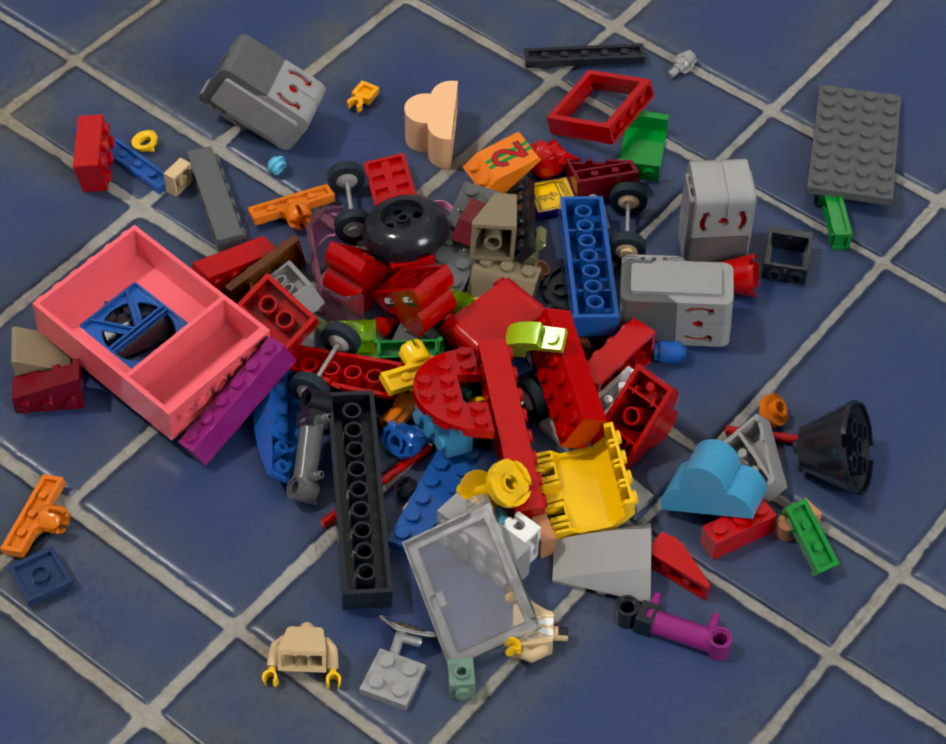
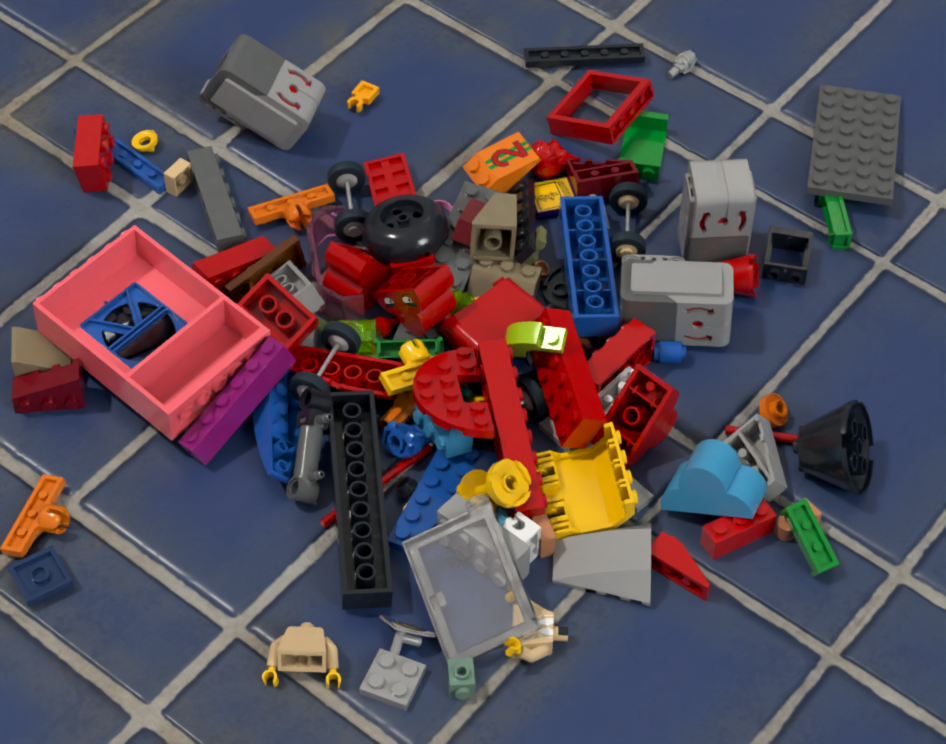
medium azure plate [267,156,287,175] -> none
light nougat brick [404,81,458,169] -> none
magenta piece [613,592,733,661] -> none

